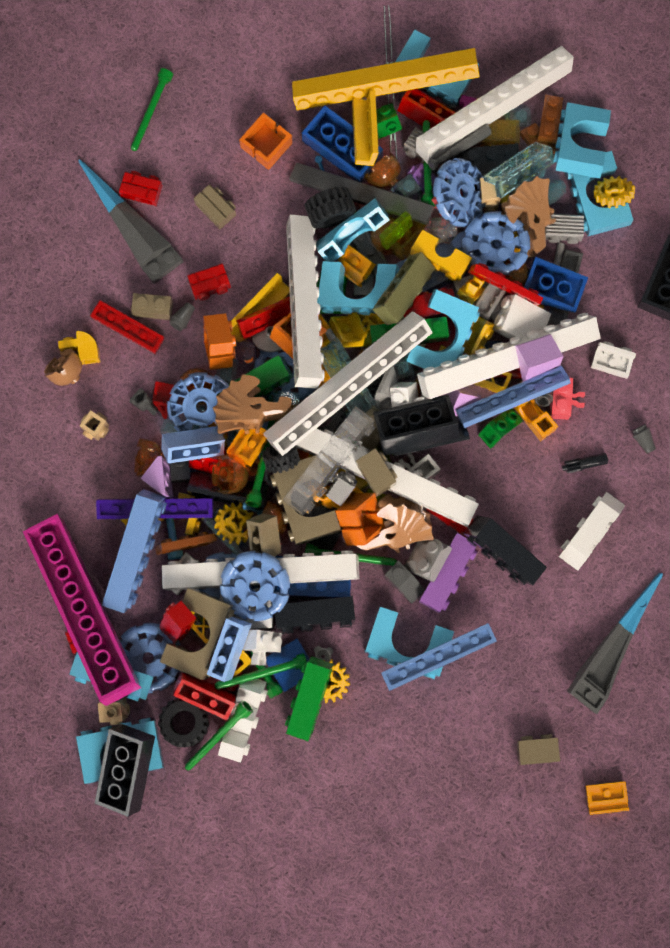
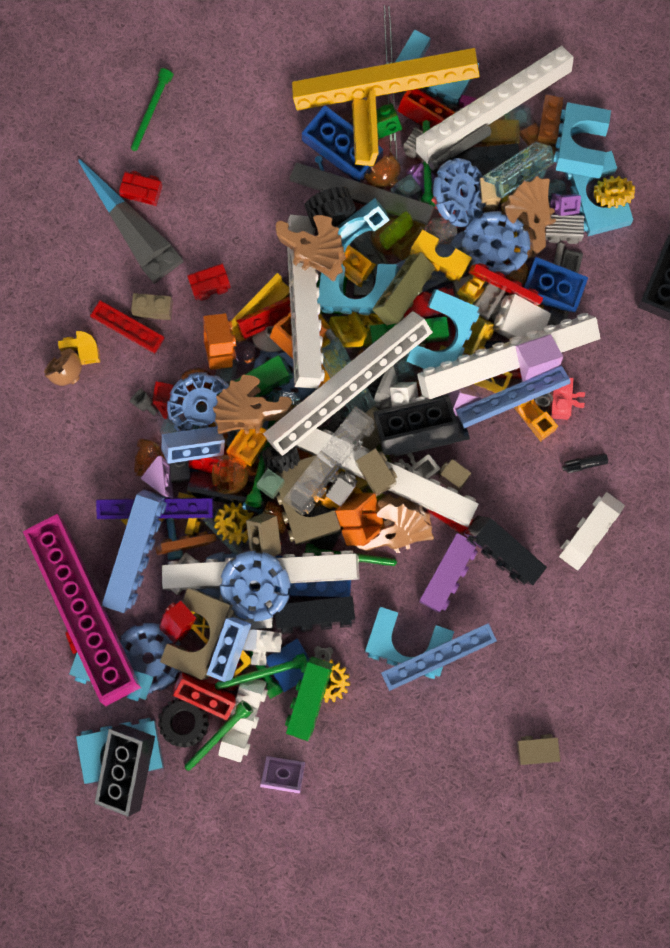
tan brick [80,410,109,441] -> none
tan brick [98,697,130,725] -> none
dark grey cone [169,302,195,331] -> none
dark tan brick [194,185,236,230] -> none
orange piece [239,112,293,170] -> none
dark grey slope [384,561,425,604] -> none
light grey slope [404,539,452,582] -> none
green bracket [478,408,523,449] -> none
dark grey plate [567,573,663,714] -> none
light orange plate [585,781,629,815] -> none
white bracket [591,342,636,379] -> none
dark grey cone [632,424,656,454] -> none
none -> sand green brick [256,469,285,499]
none -> lavender slope [260,756,305,793]
none -> medium nougat animal [276,215,346,281]
none -> dark tan brick [439,459,471,492]
none -> medium lavender bracket [550,193,581,216]

